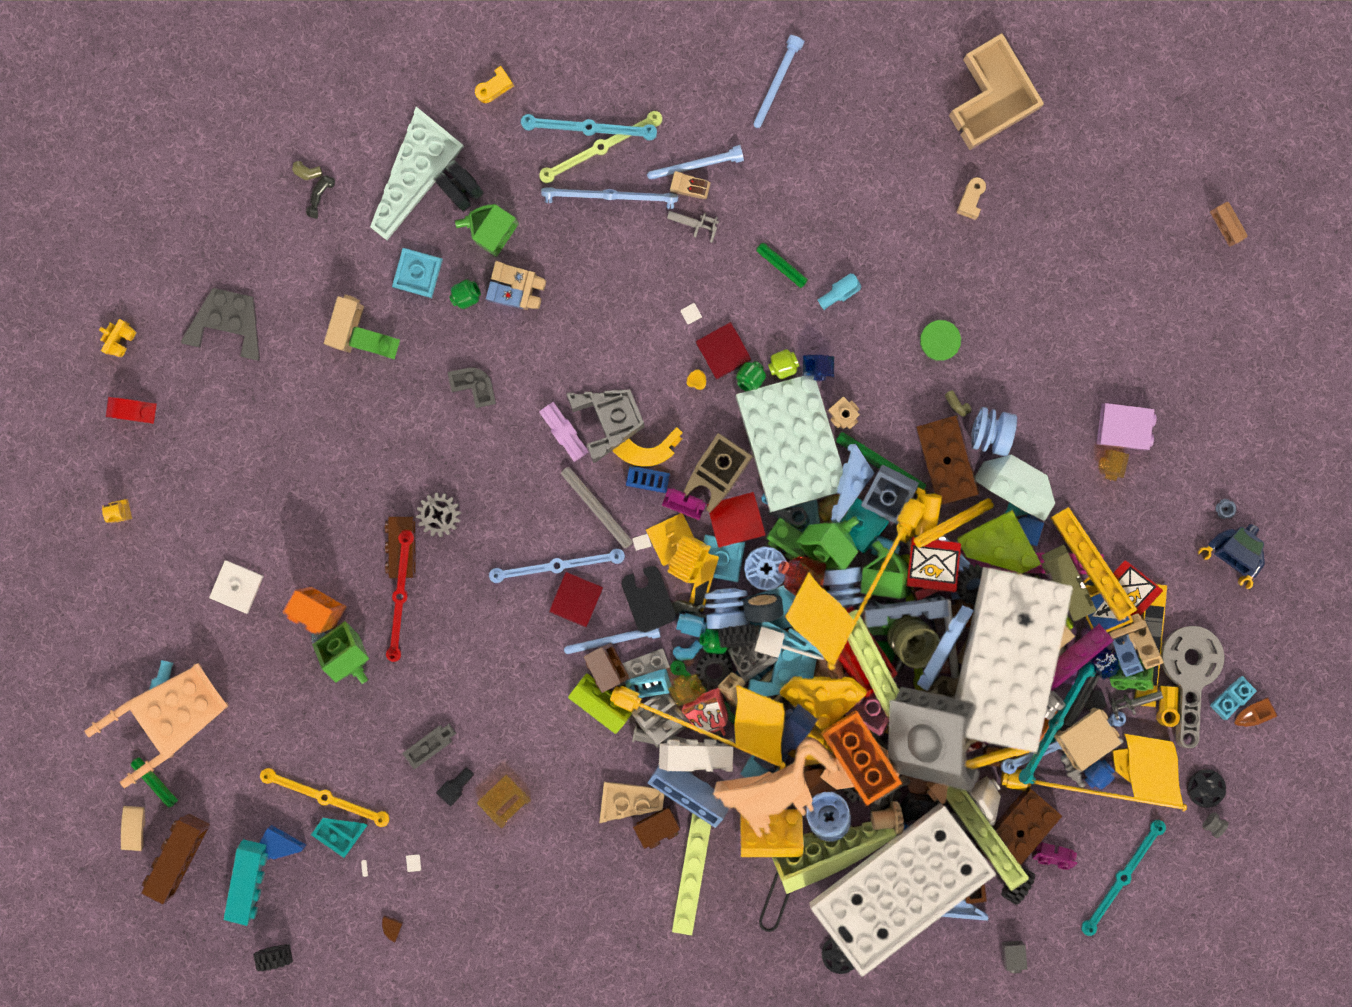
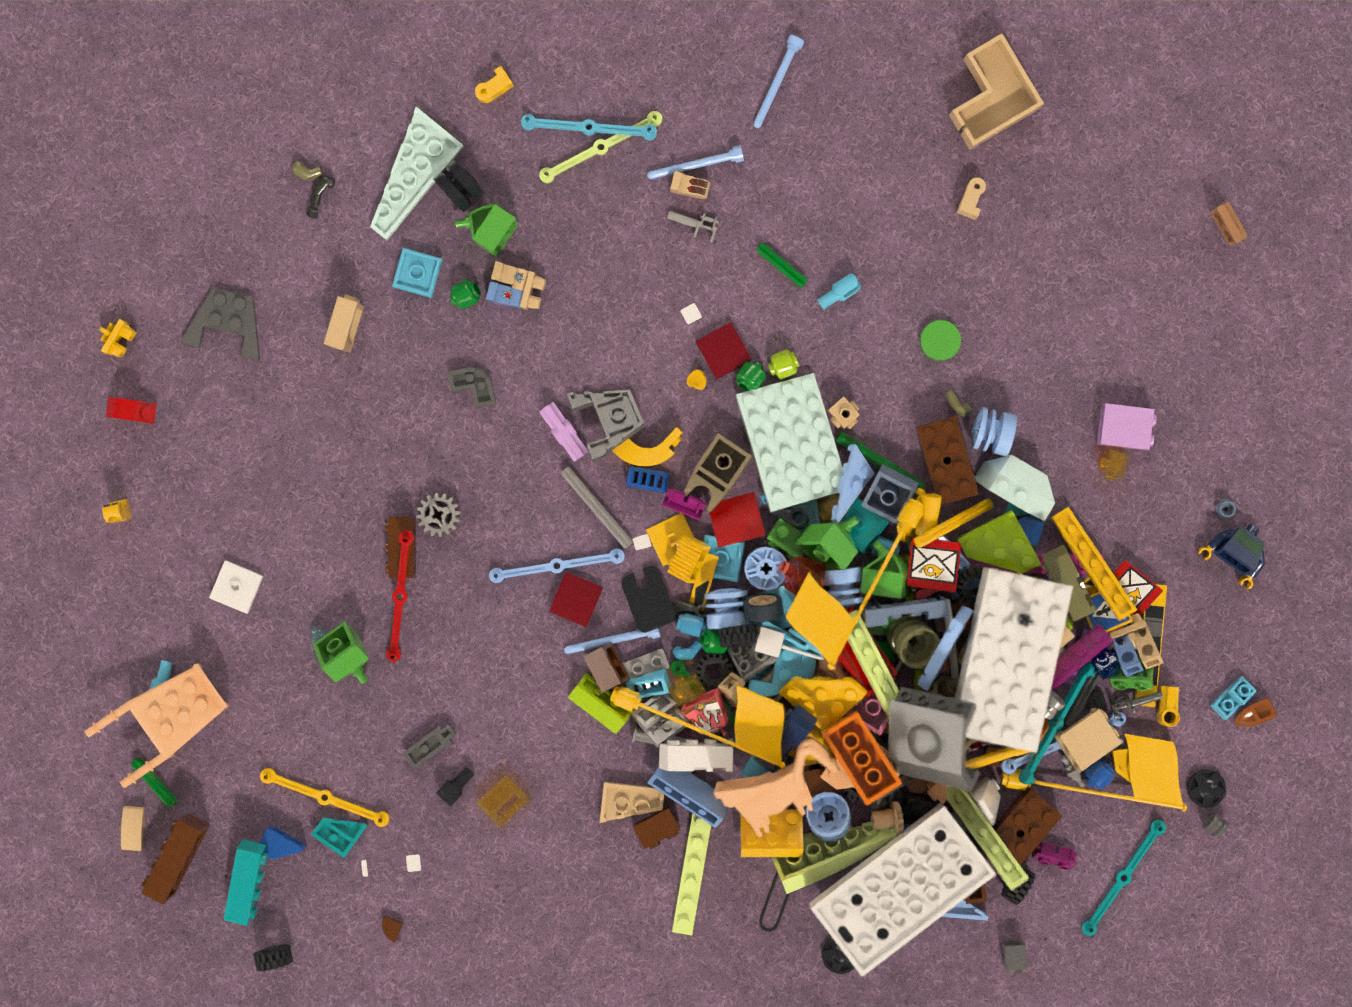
orange brick [283,587,347,634] -> none
bright green bracket [348,326,400,359] -> none
light blue piece [541,187,678,209] -> none
clear blue brick [803,355,834,381] -> none
light grey beam [1161,626,1224,748] -> none

